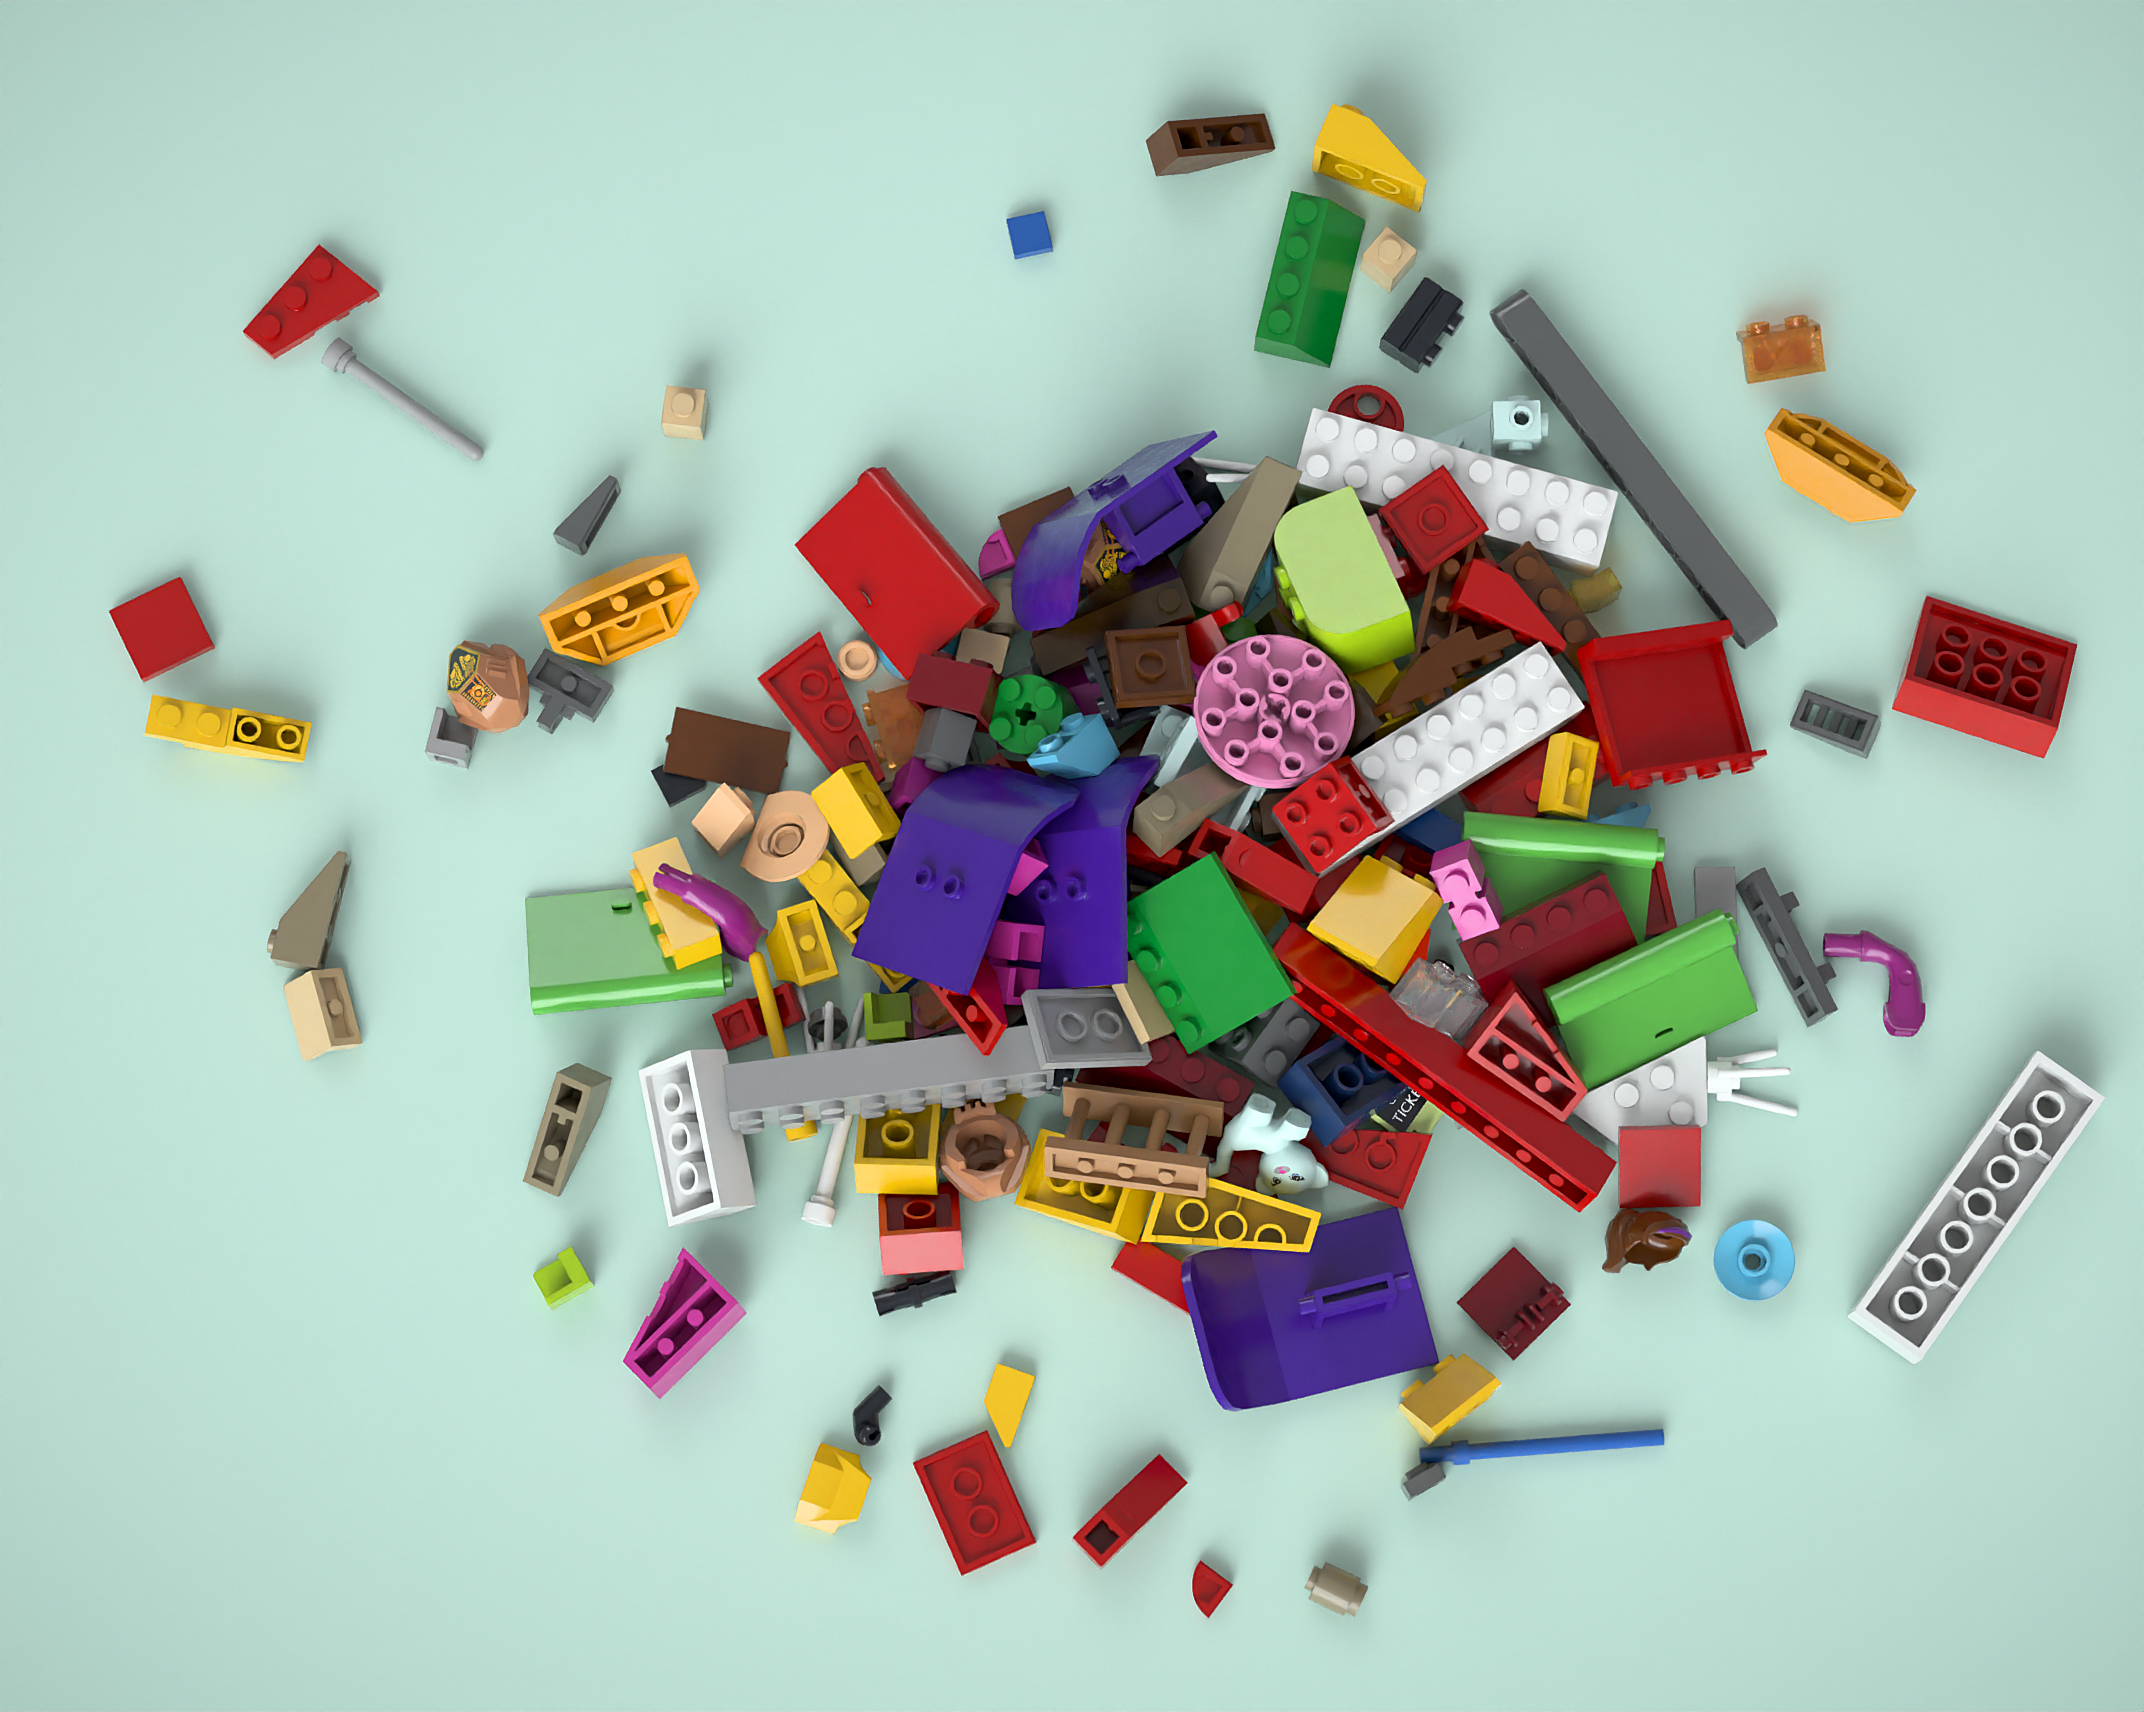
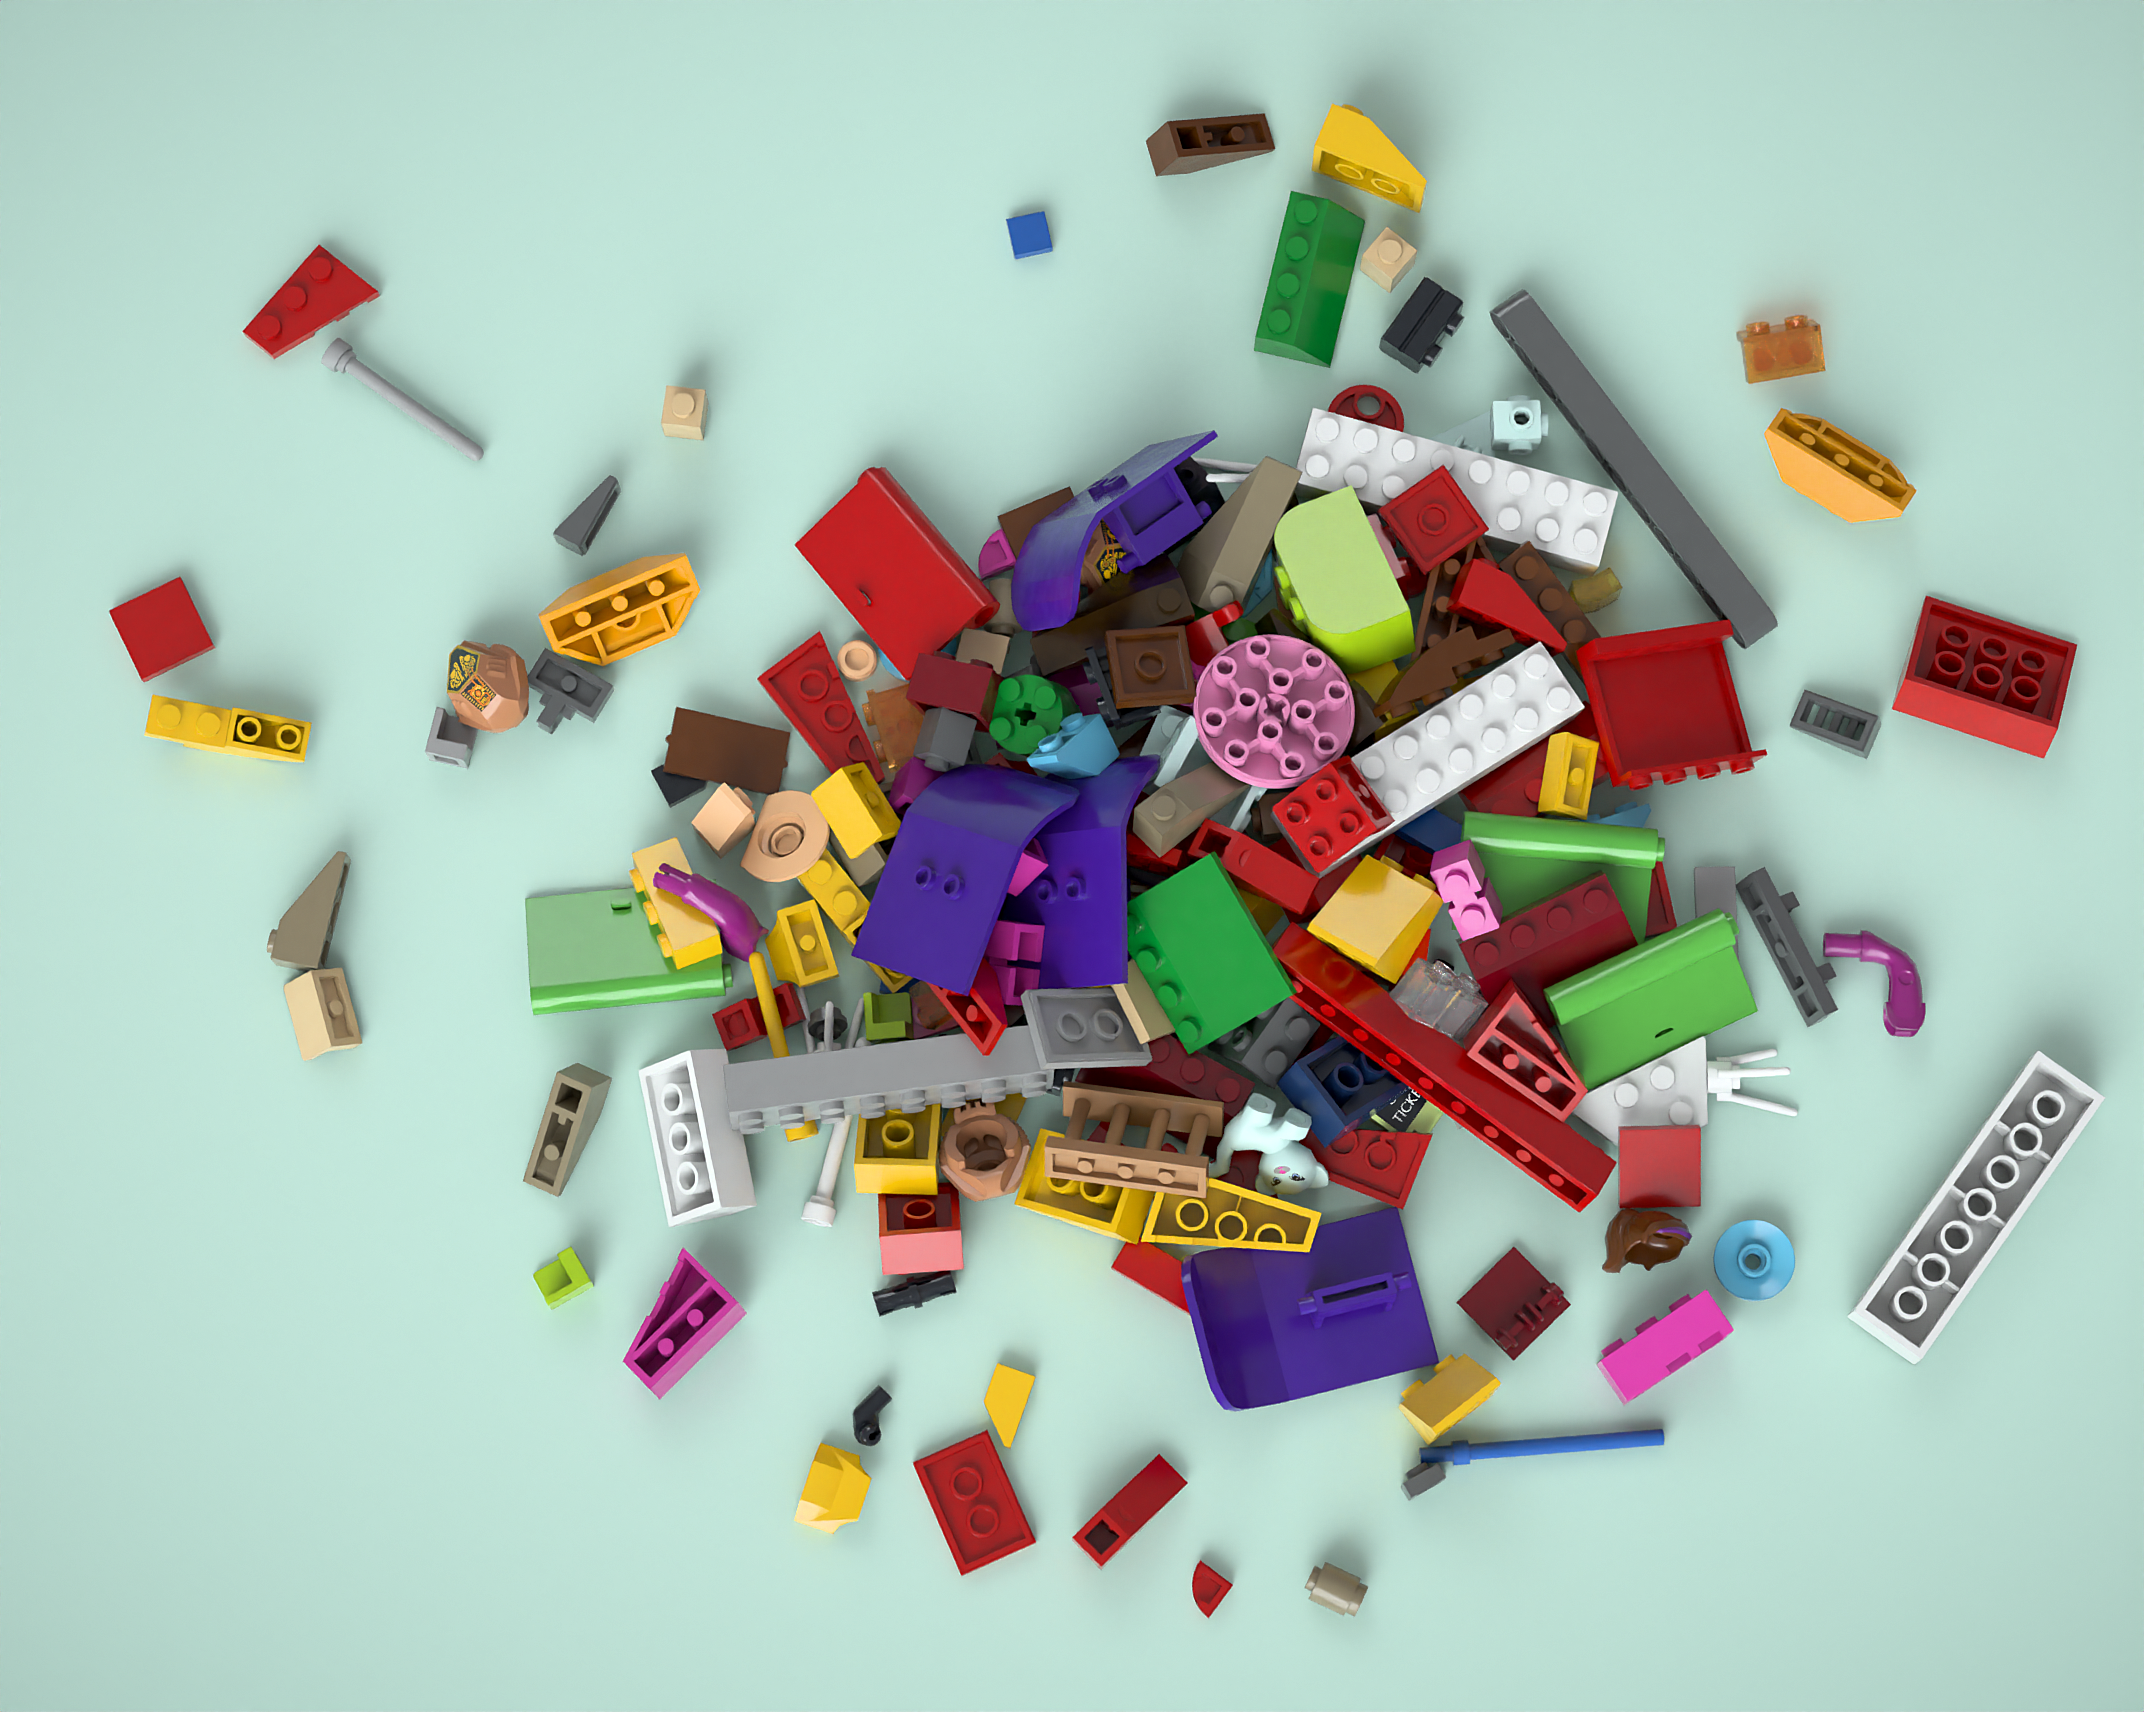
none -> dark pink wedge [1597,1289,1734,1405]

